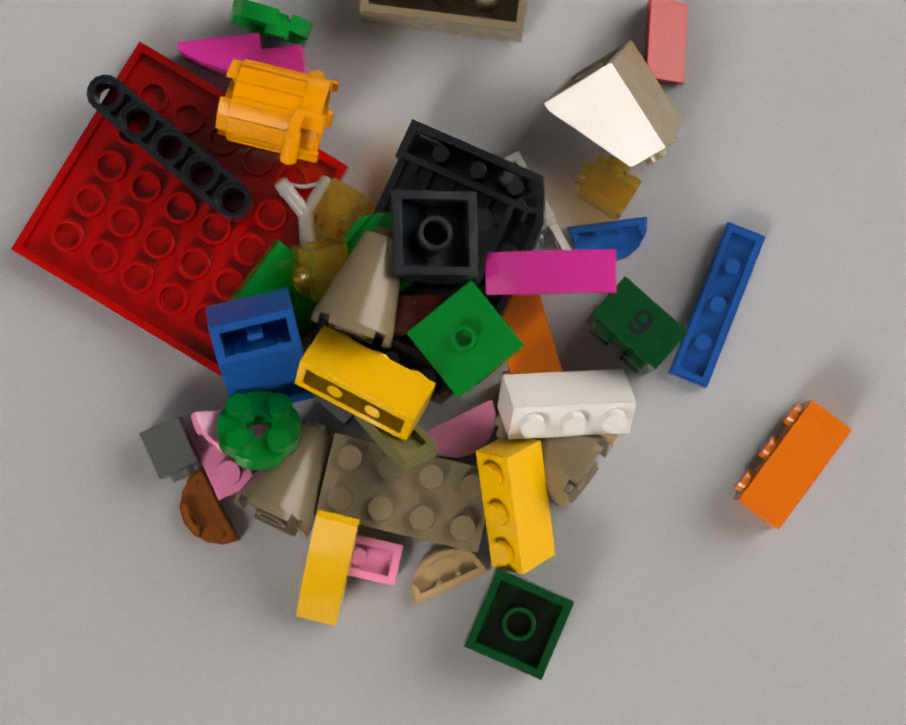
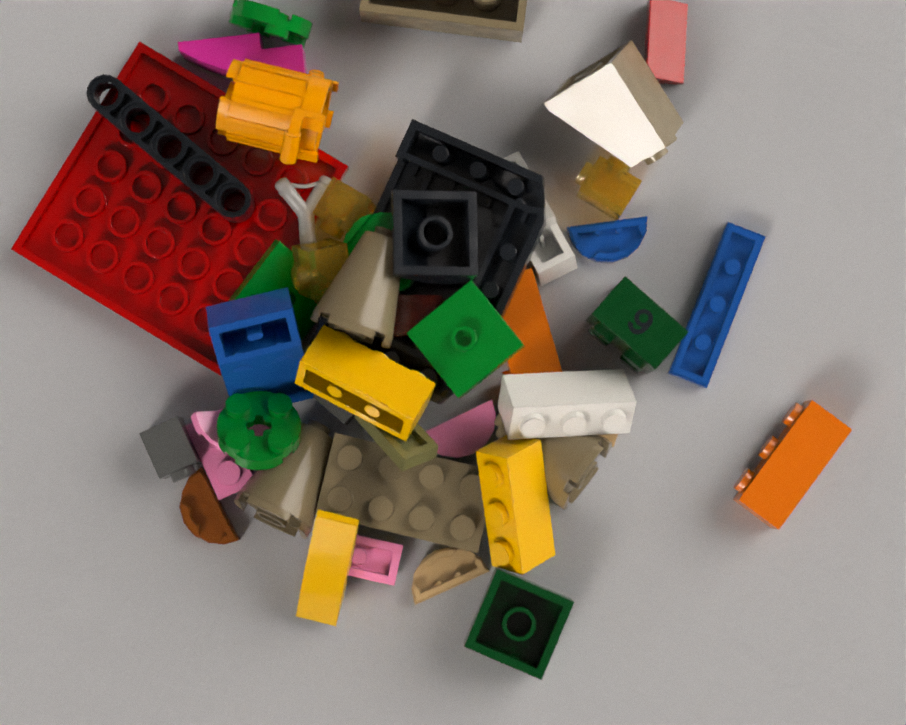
dark pink slope [485,249,616,295] -> none

